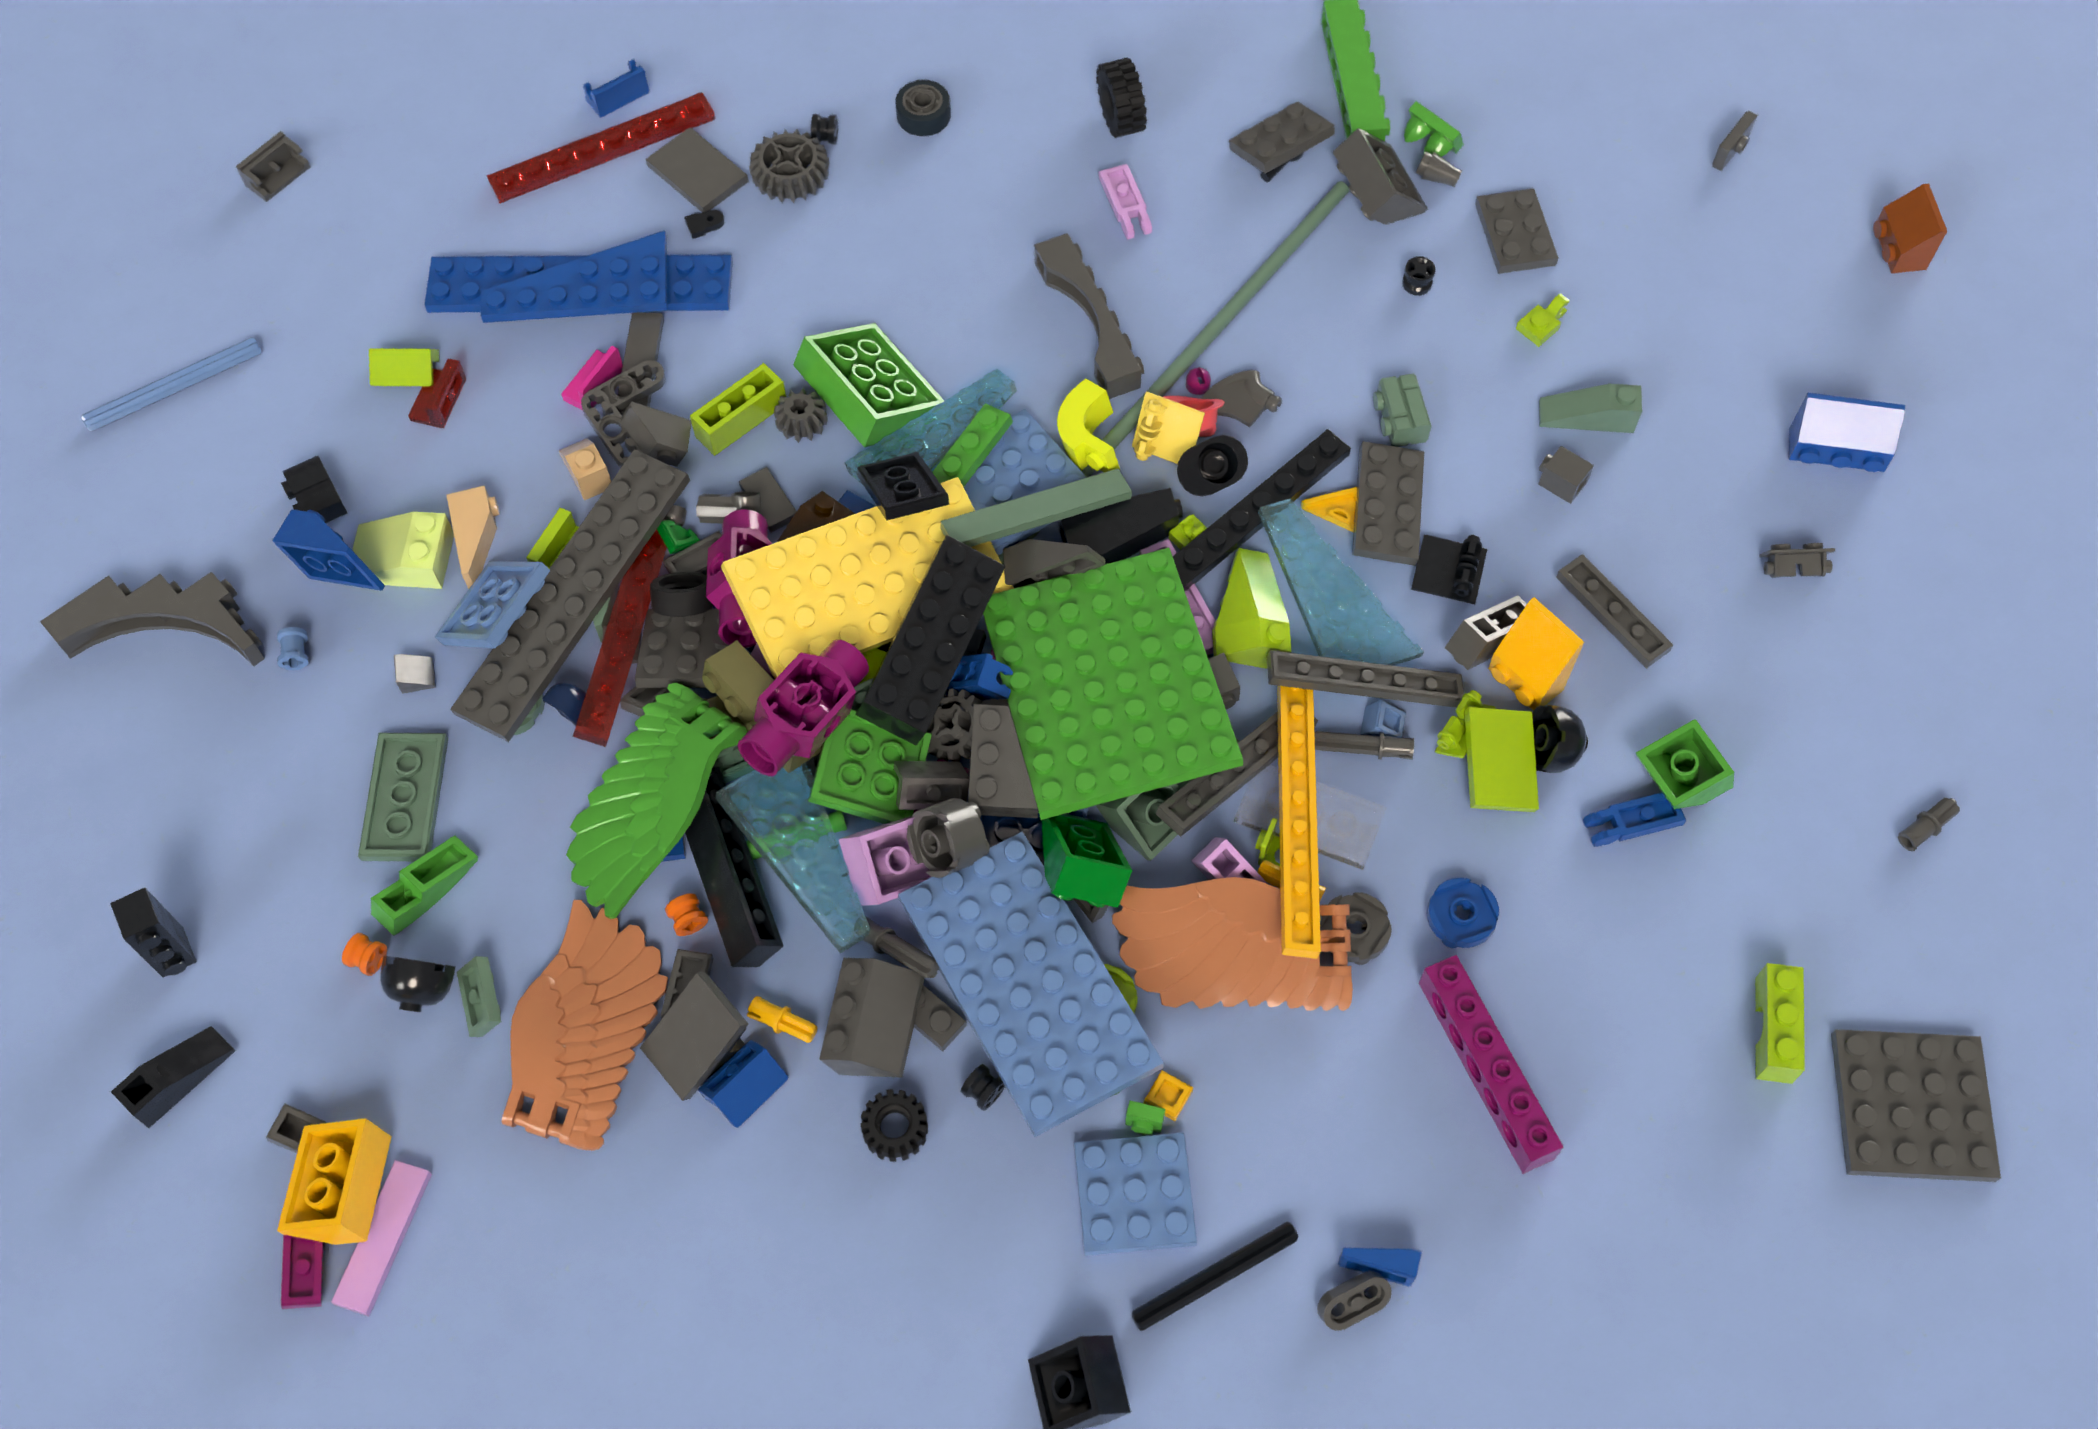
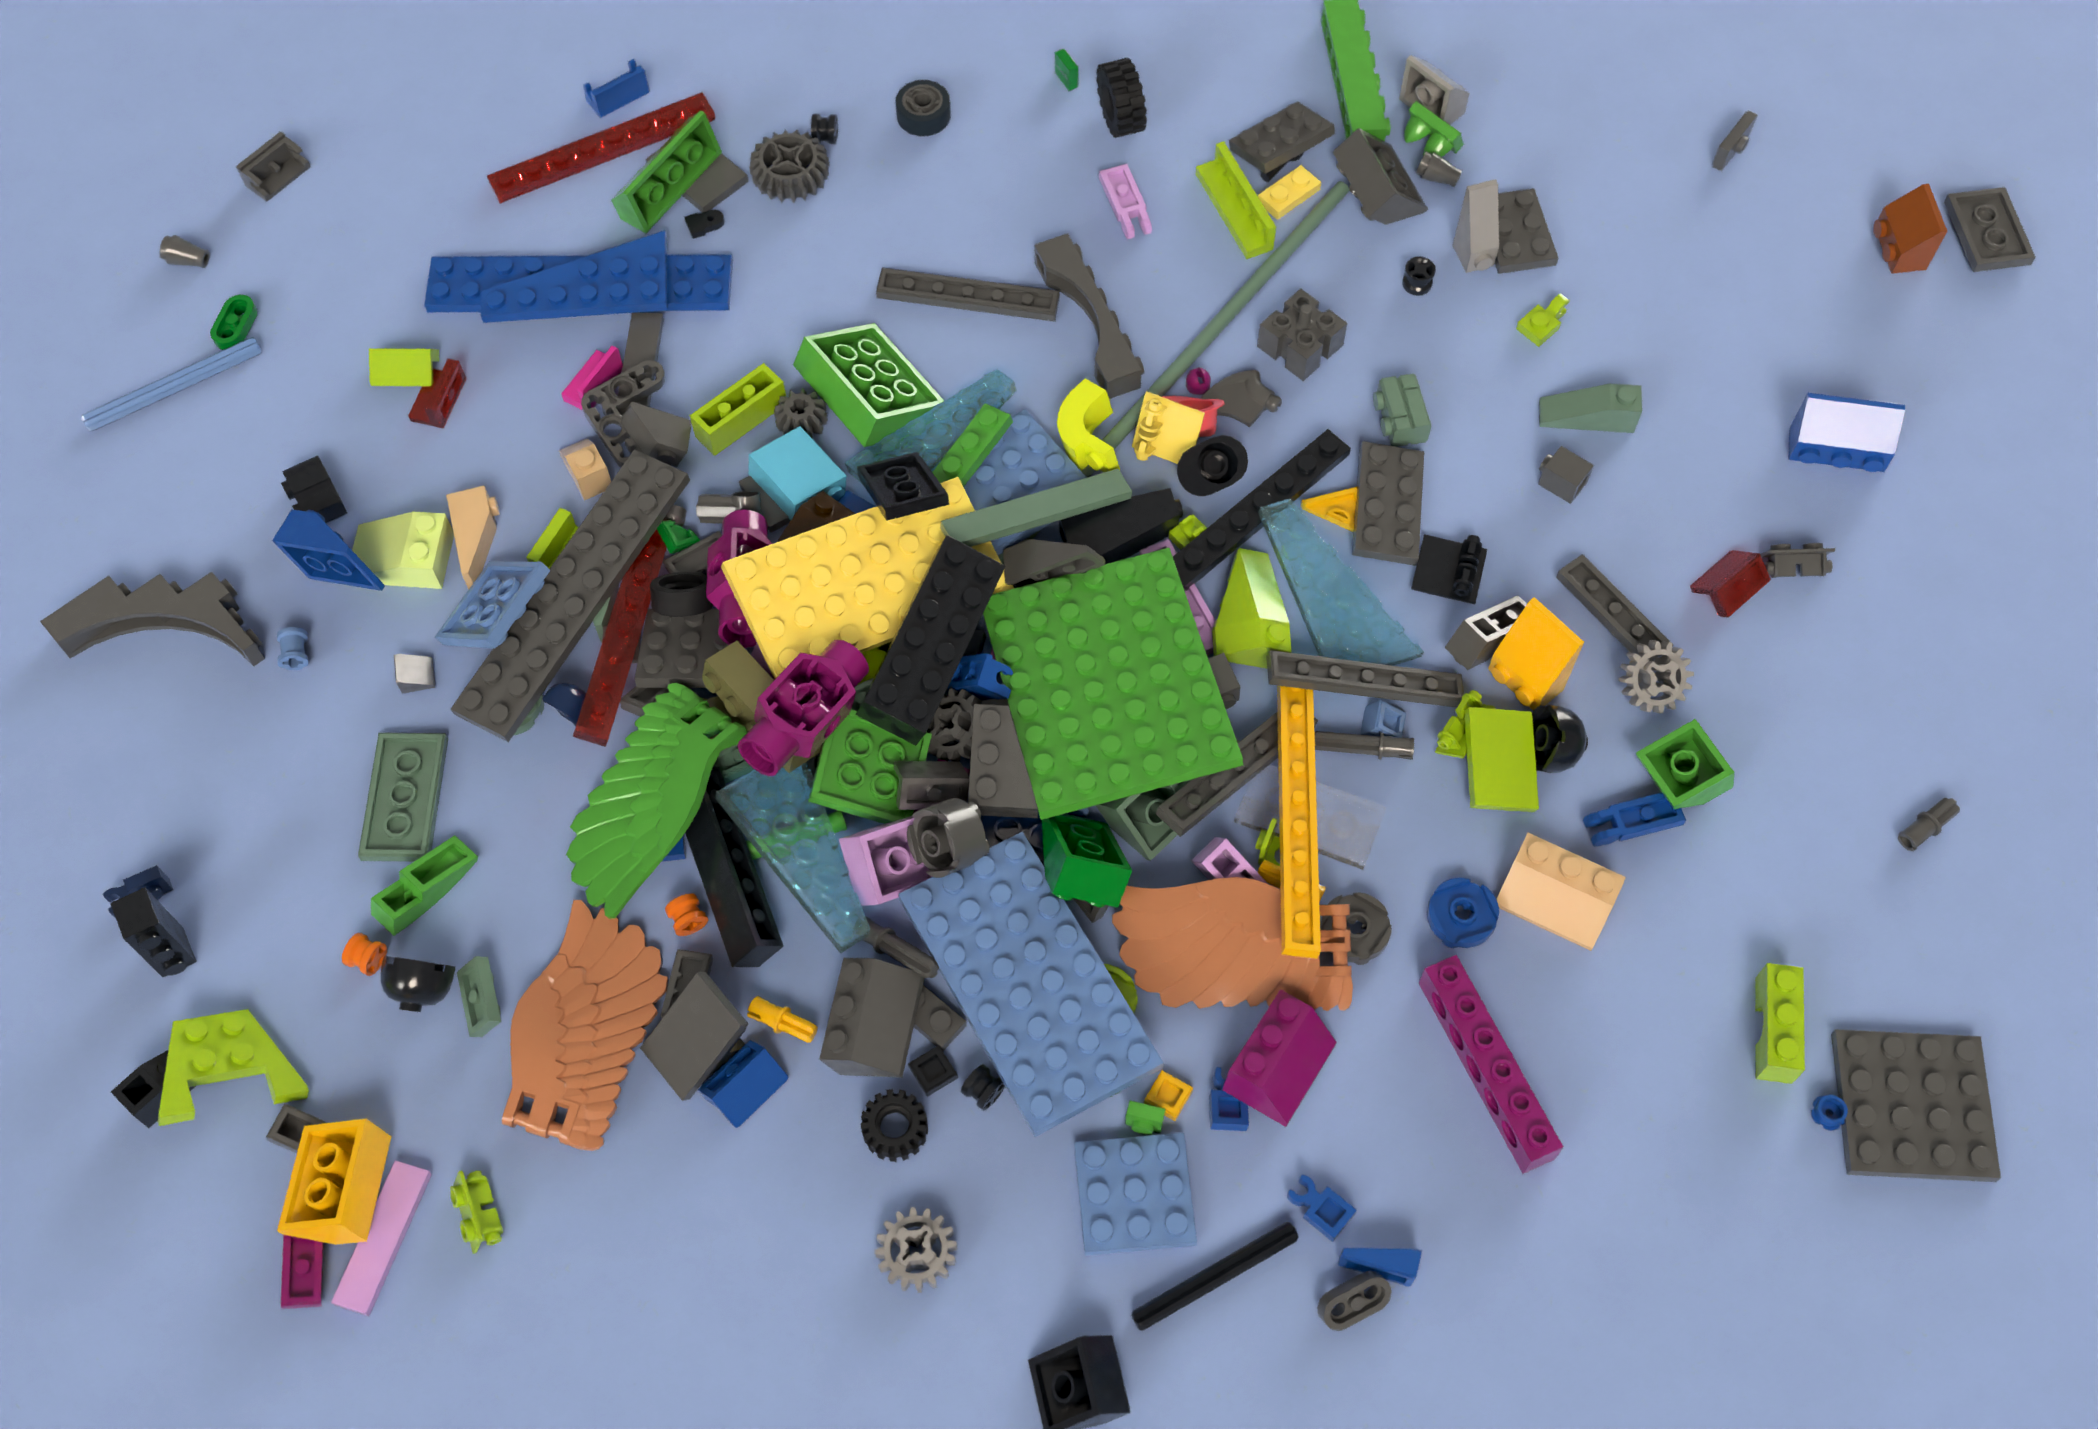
none -> dark blue plate [103,865,173,917]
none -> lime wing [158,1009,309,1126]
none -> dark grey cone [159,235,210,268]
none -> green plate [210,295,257,350]
none -> lime hinge [450,1170,503,1254]
none -> bright green slope [611,110,722,233]
none -> medium azure brick [748,426,847,520]
none -> light grey gear [875,1207,957,1293]
none -> dark grey tile [876,268,1060,322]
none -> black tile [908,1045,958,1097]
none -> green tile [1055,48,1078,91]
none -> lime fence [1195,141,1276,260]
none -> blue plate [1209,1067,1249,1131]
none -> magenta slope [1222,989,1337,1127]
none -> dark grey brick [1257,289,1347,381]
none -> light yellow plate [1258,165,1321,220]
none -> blue plate [1287,1174,1357,1242]
none -> light grey slope [1399,55,1470,125]
none -> light grey slope [1453,179,1499,273]
none -> tan slope [1496,833,1626,951]
none -> light grey gear [1619,640,1694,713]
none -> clear red panel [1690,550,1771,618]
none -> blue plate [1811,1095,1848,1131]
none -> dark grey plate [1944,187,2036,272]

